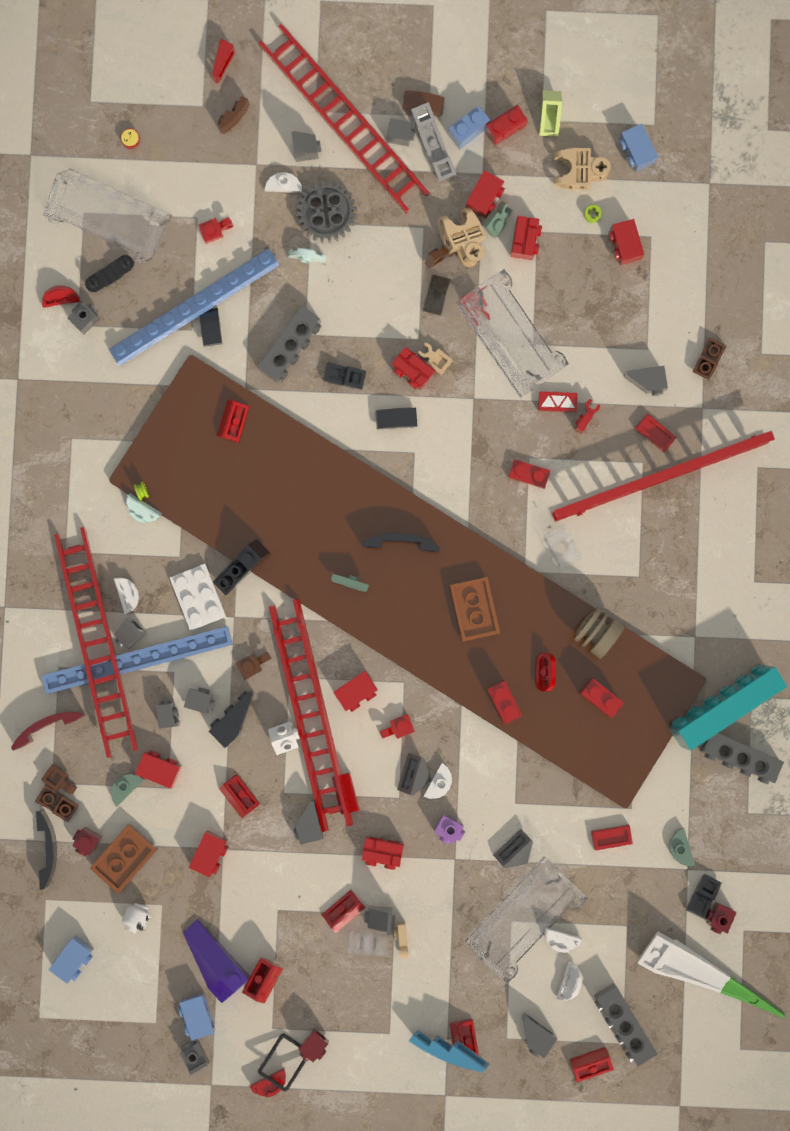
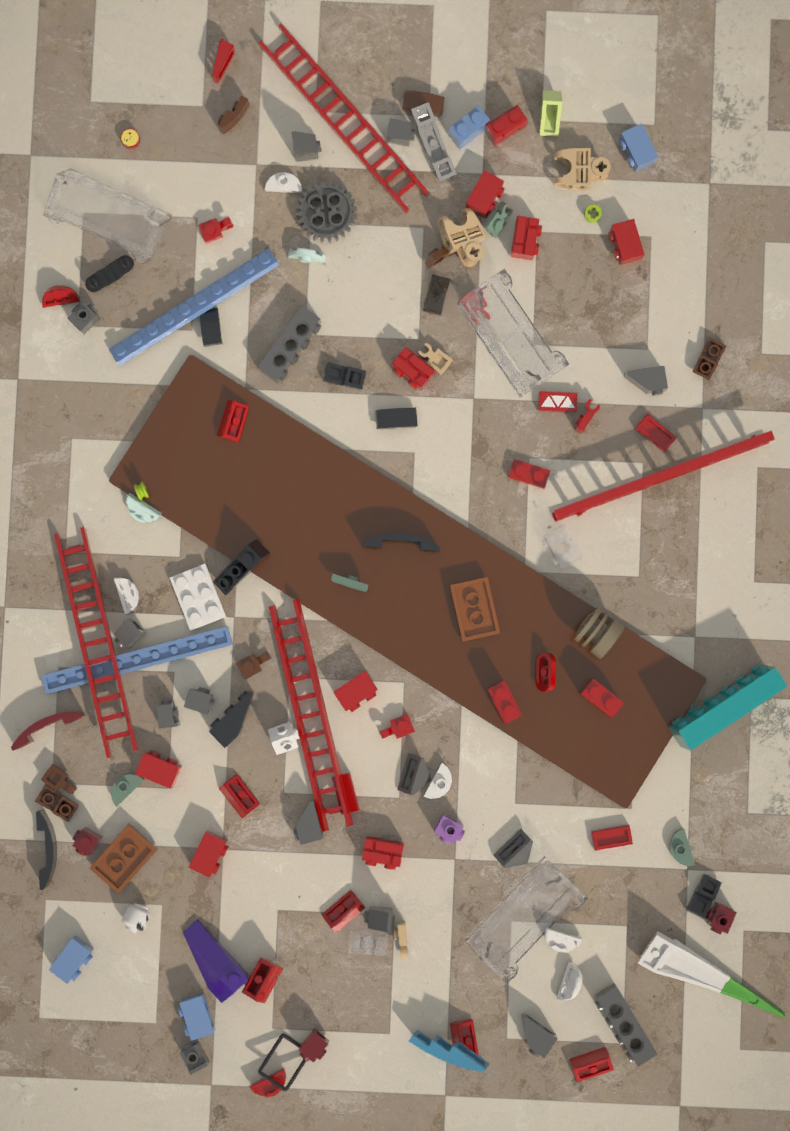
dark grey brick [700,733,784,785] -> none

